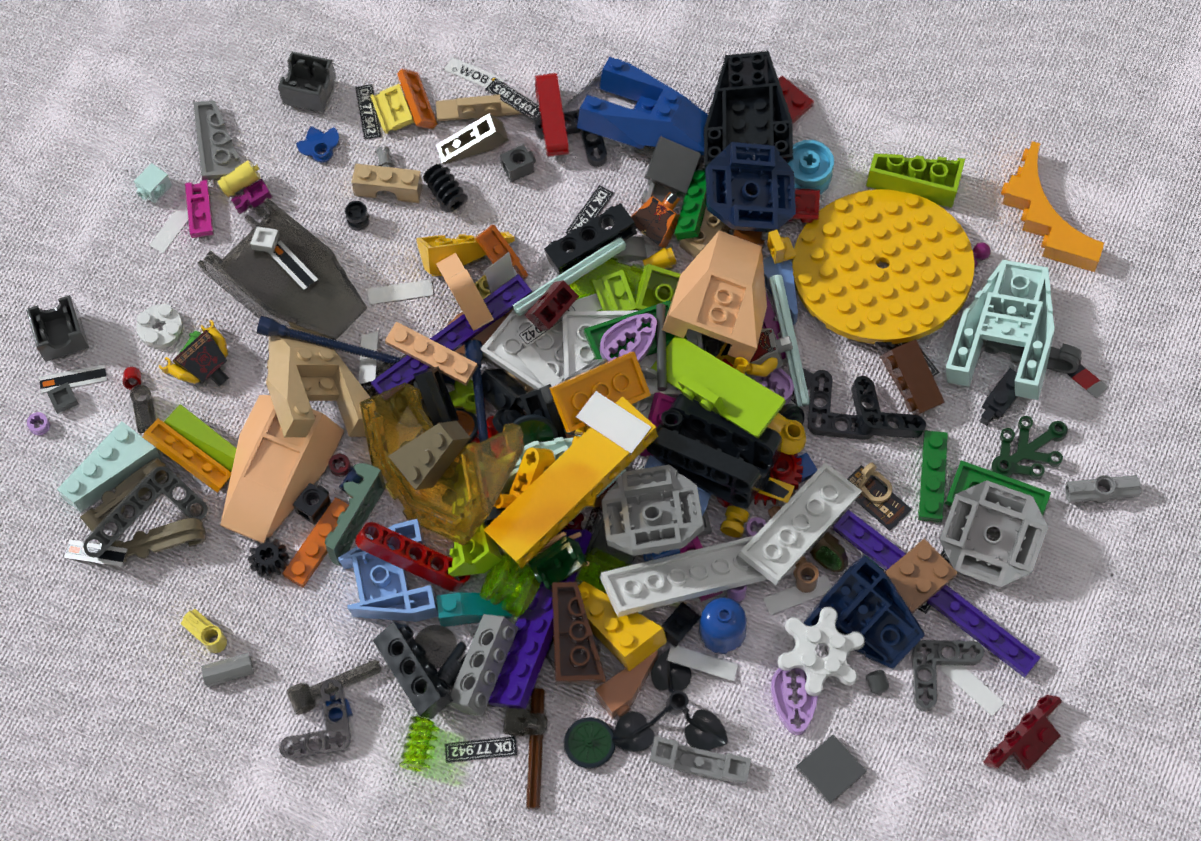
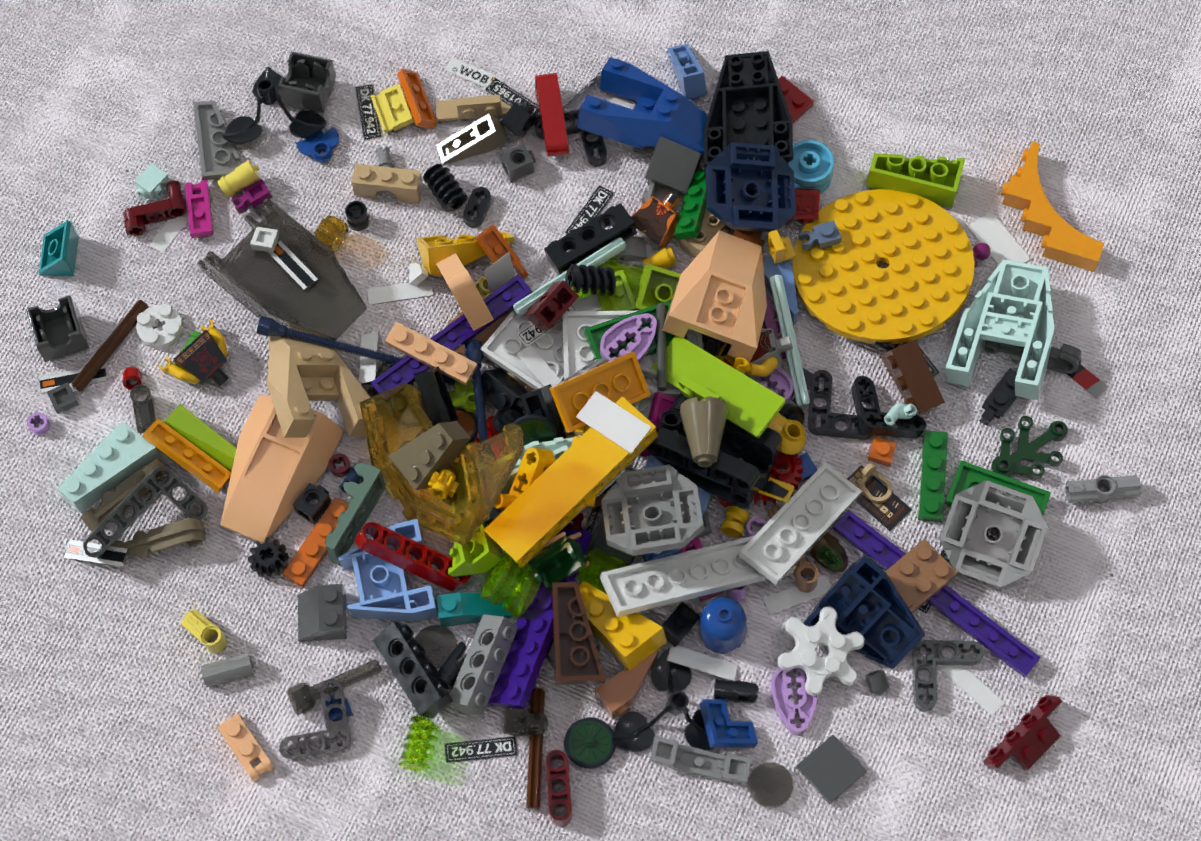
none -> teal slope [38,220,79,276]
none -> reddish brown axle [72,300,149,392]
none -> dark red beam [123,180,187,237]
none -> light nougat plate [217,713,275,782]
none -> black plant [222,66,327,144]
none -> dark grey slope [298,584,347,642]
none -> clear yellow gear [312,215,349,255]
none -> white tile [409,263,428,286]
none -> yellow gear [427,469,459,499]
none -> black beam [463,187,492,228]
none -> black brick [500,101,539,137]
none -> dark red beam [546,750,572,827]
none -> black piece [565,264,616,296]
none -> medium blue slope [667,43,707,100]
none -> dark tan cone [680,396,728,467]
none -> blue plate [699,699,758,748]
none -> black hinge [713,678,759,703]
none -> clear smoke piece [748,762,793,808]
none -> sand blue plate [799,220,841,250]
none -> orange plate [868,436,897,467]
none -> light aqua arm [884,403,917,425]
none -> white sticker [967,211,1031,265]

